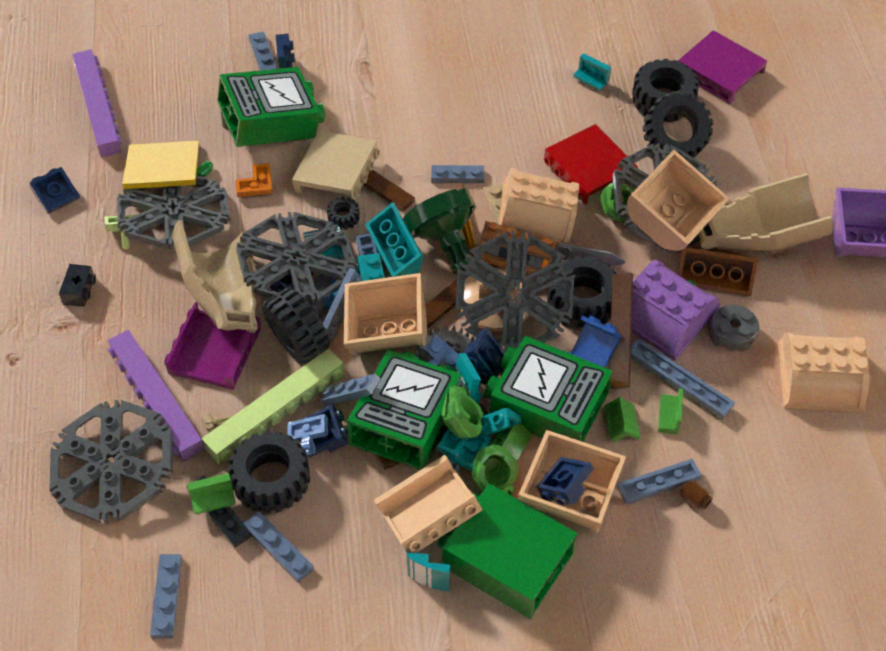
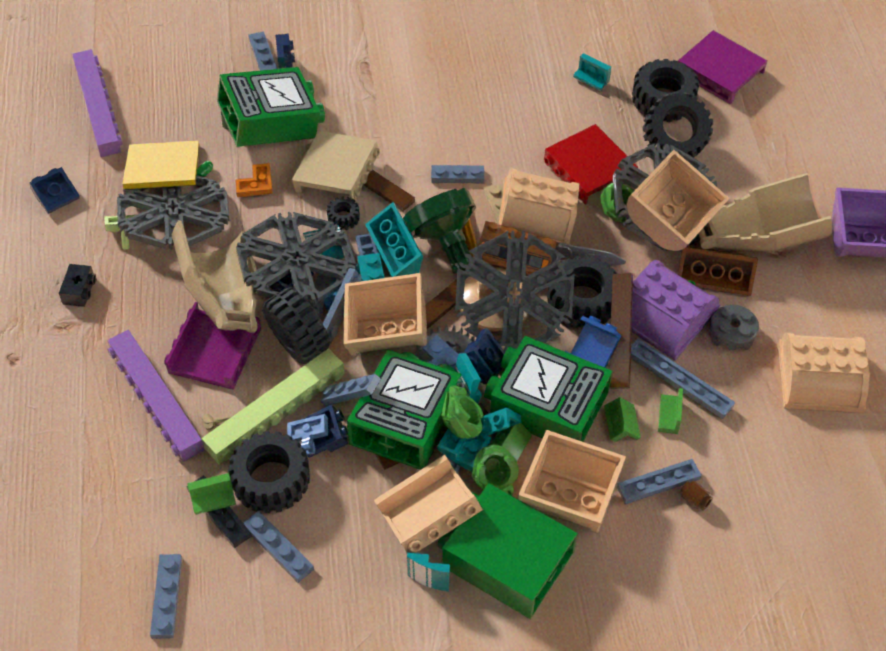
dark grey plate [49,399,173,523] -> none
dark blue plate [536,457,594,507] -> none

